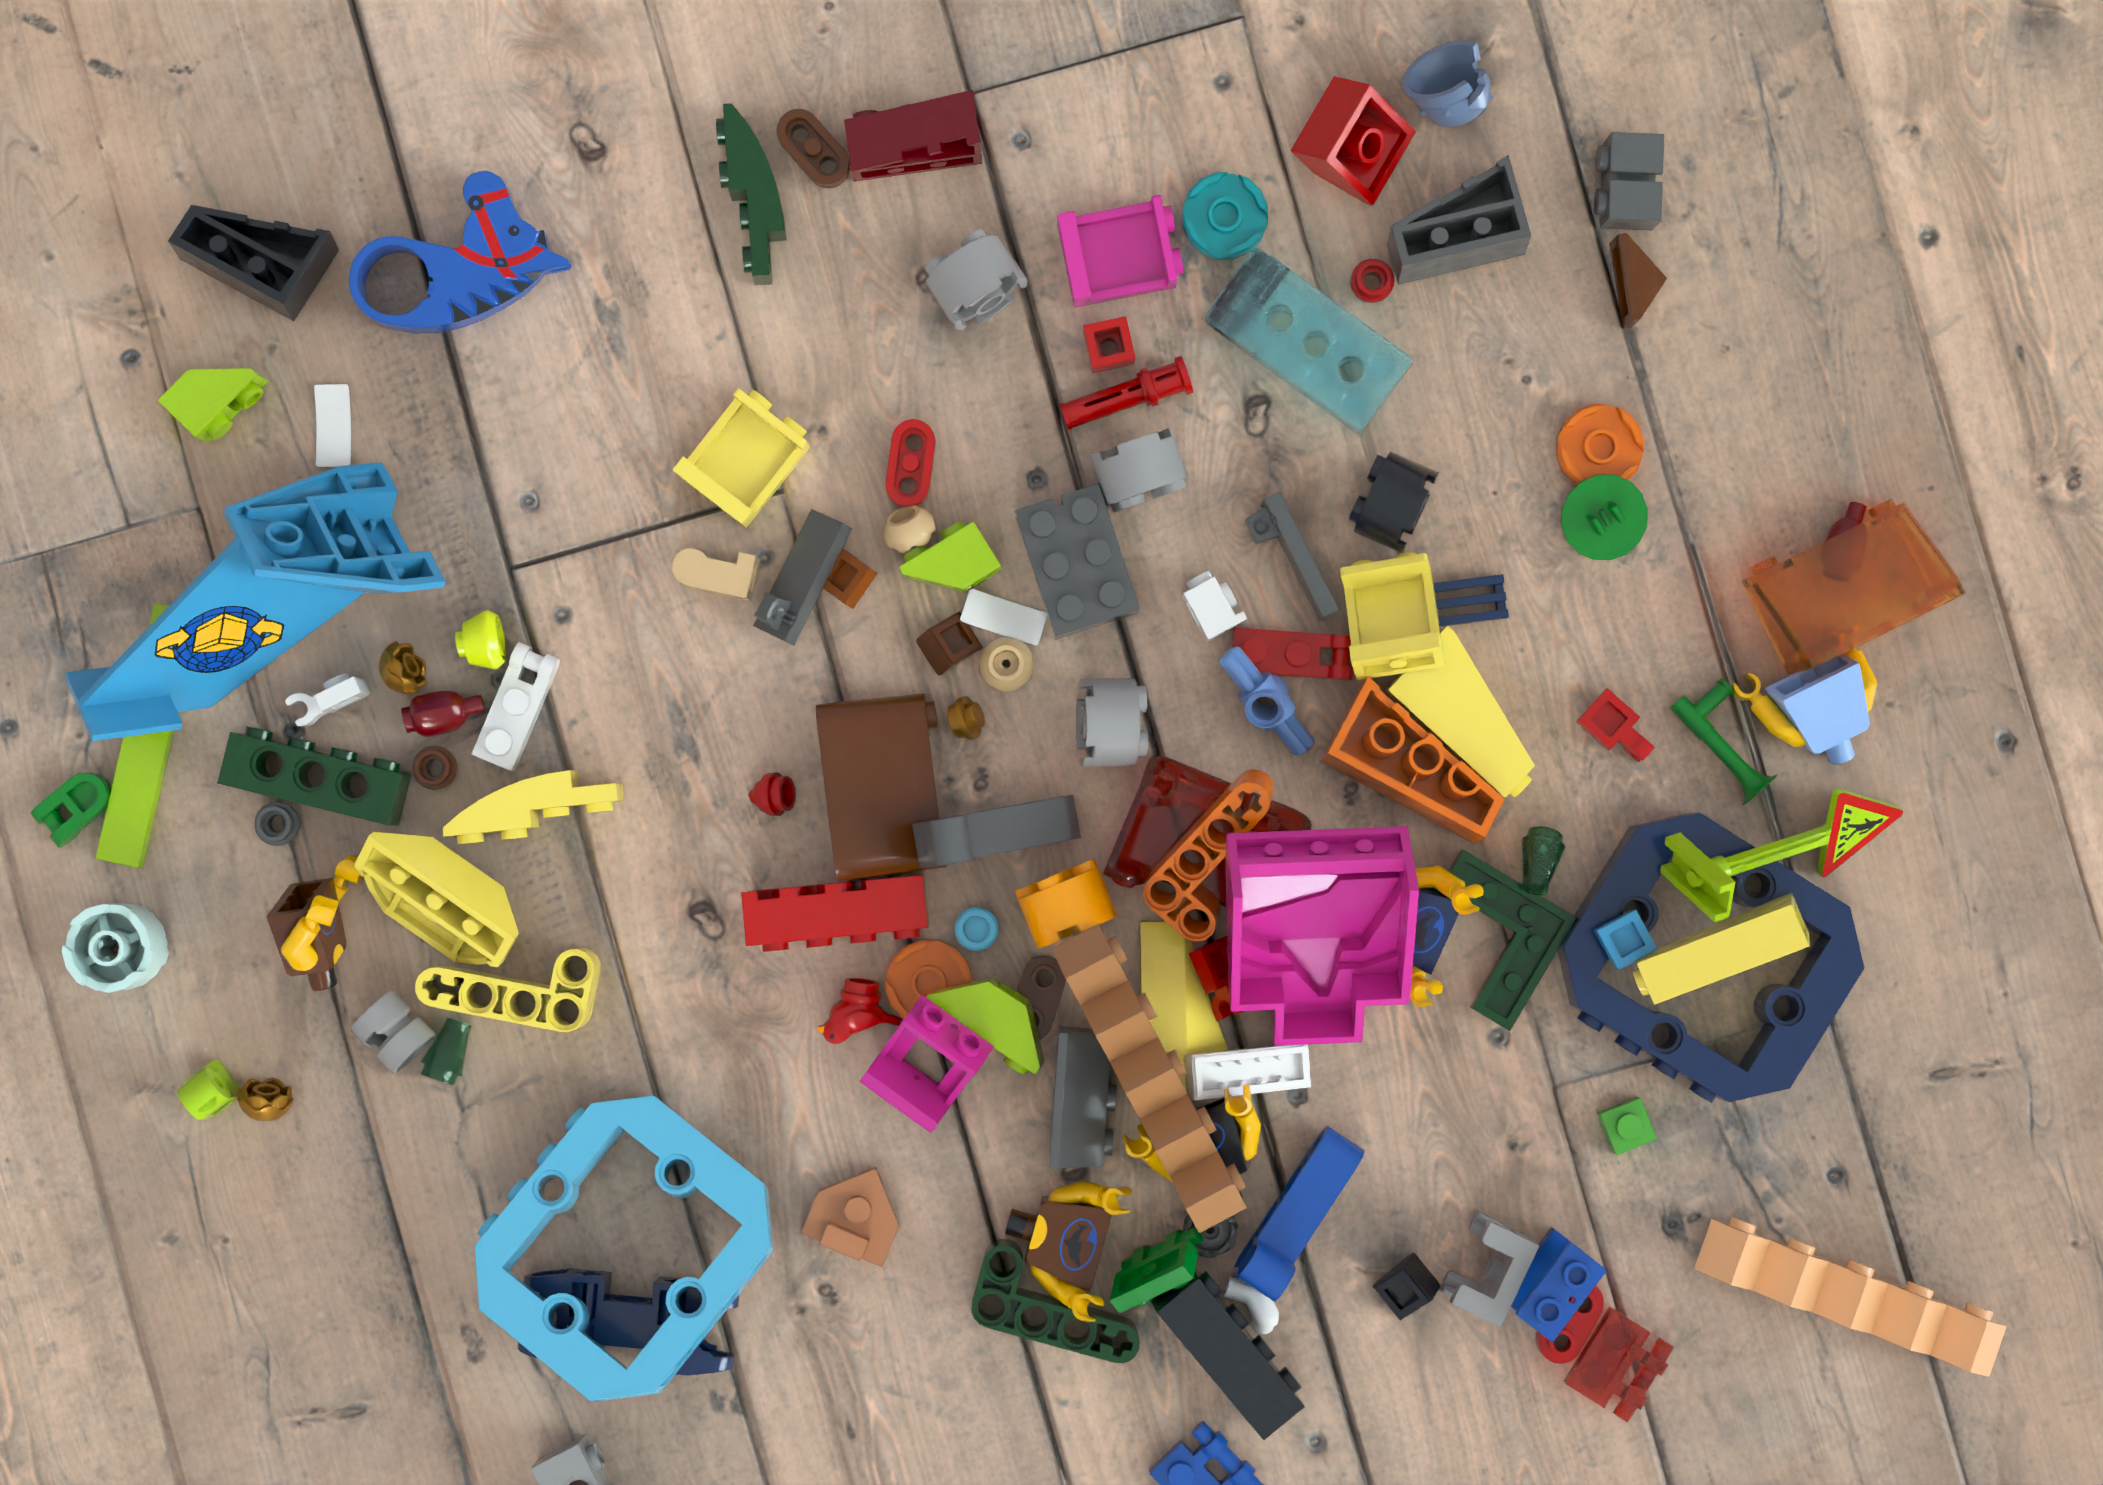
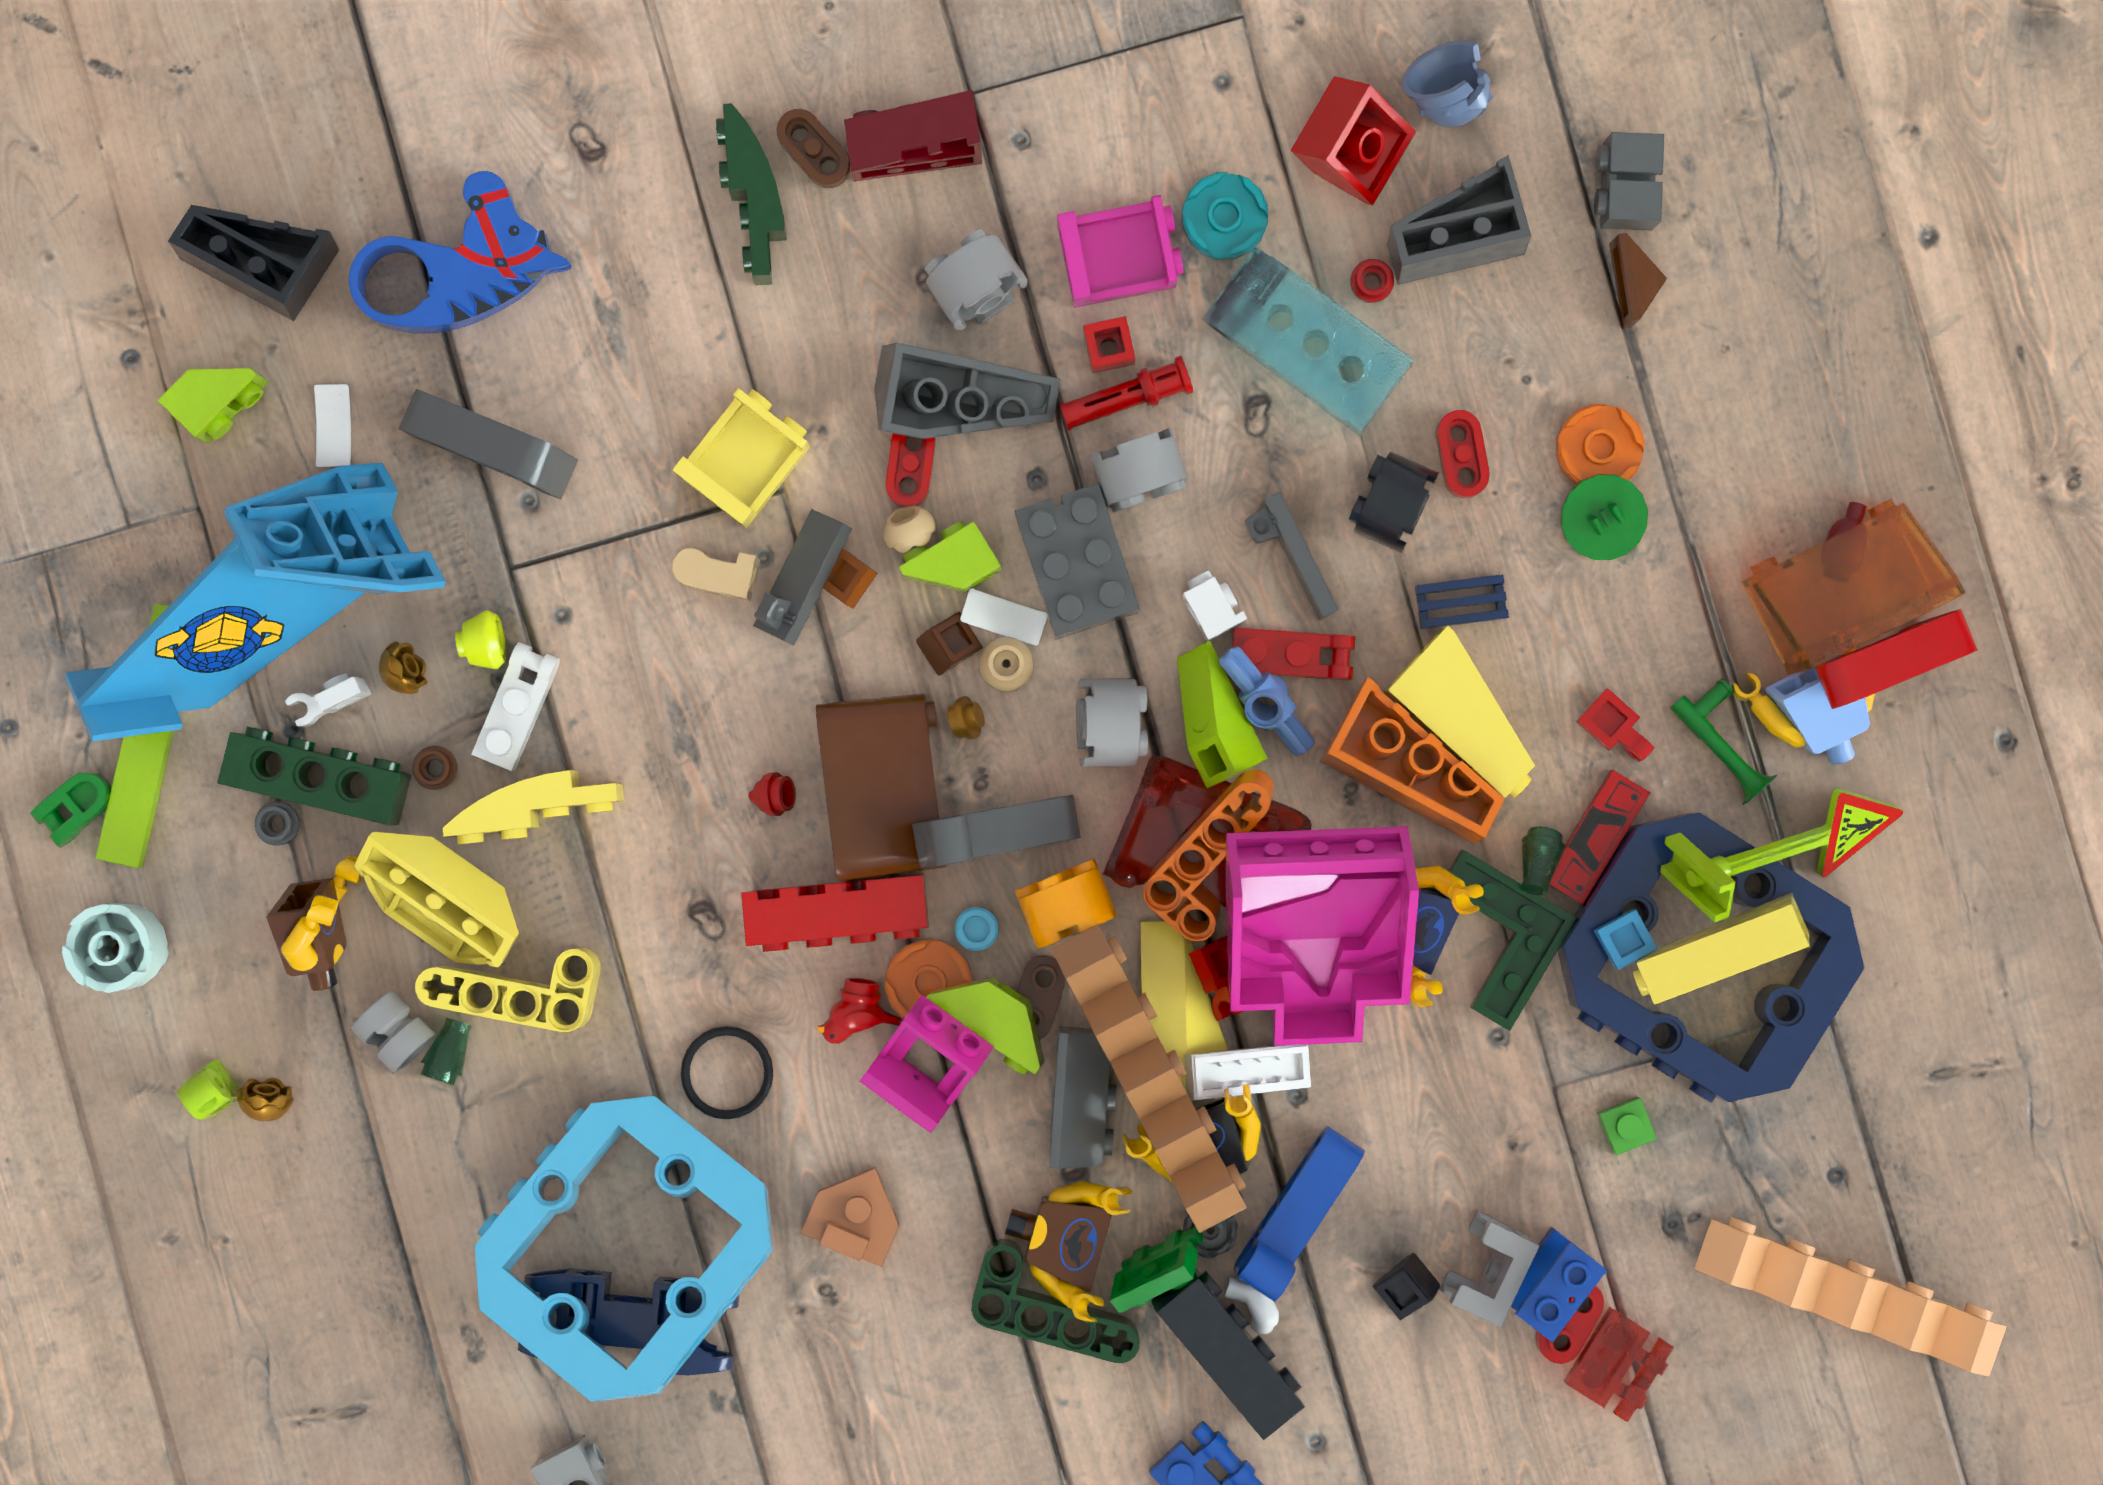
dark red plant [401,691,485,737] -> none
light yellow panel [1340,552,1445,681] -> none
none -> dark grey beam [399,389,578,500]
none -> black tyre [681,1026,773,1119]
none -> dark grey wedge [874,342,1061,439]
none -> lime slope [1177,641,1268,788]
none -> red plate [1436,410,1490,498]
none -> red tile [1543,770,1651,905]
none -> red beam [1815,609,1978,709]

